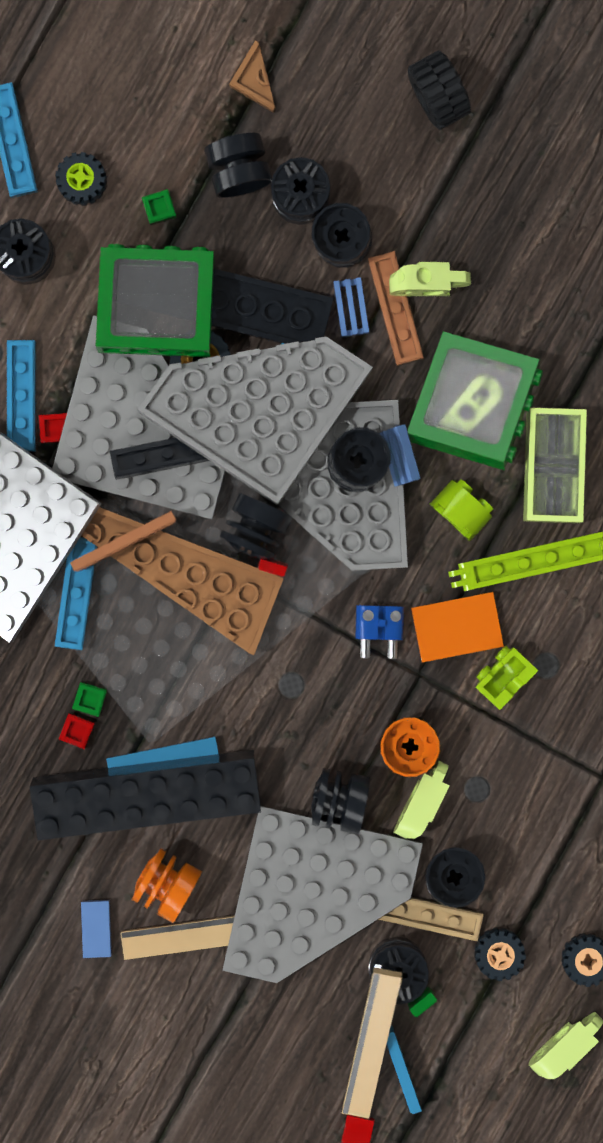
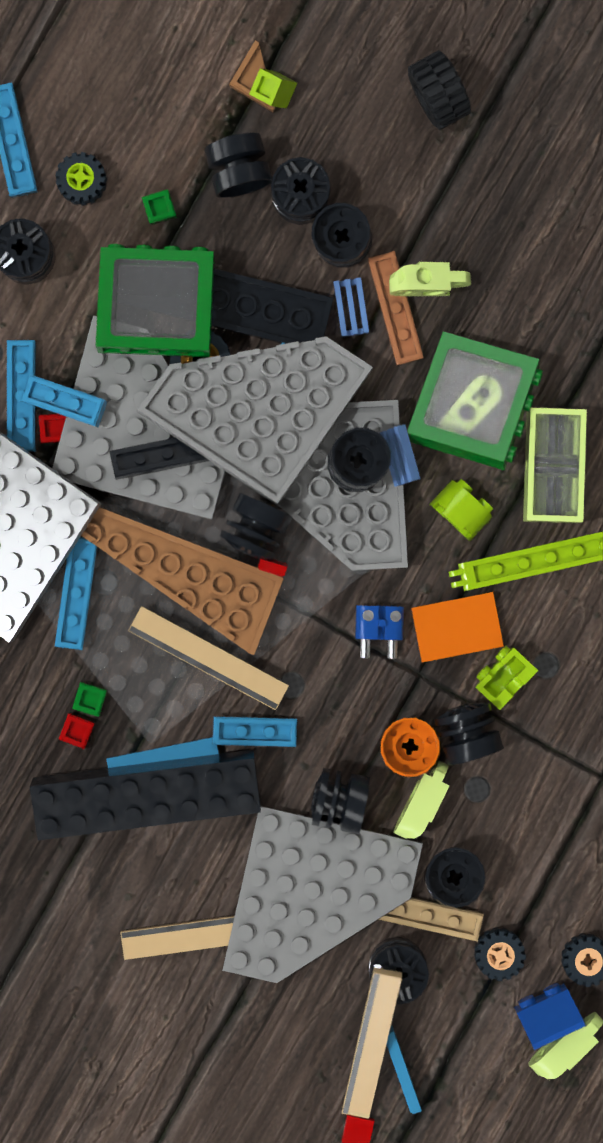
nougat tile [70,511,177,572] -> none
medium blue tile [81,900,112,958] -> none
orange wheel [131,848,202,923] -> none
green tile [408,987,437,1017] -> none
none -> dark azure tile [21,375,108,427]
none -> tan tile [128,606,289,710]
none -> dark azure tile [212,716,297,747]
none -> lime panel [249,68,297,108]
none -> black wheel [434,702,504,765]
none -> blue slope [514,983,586,1050]

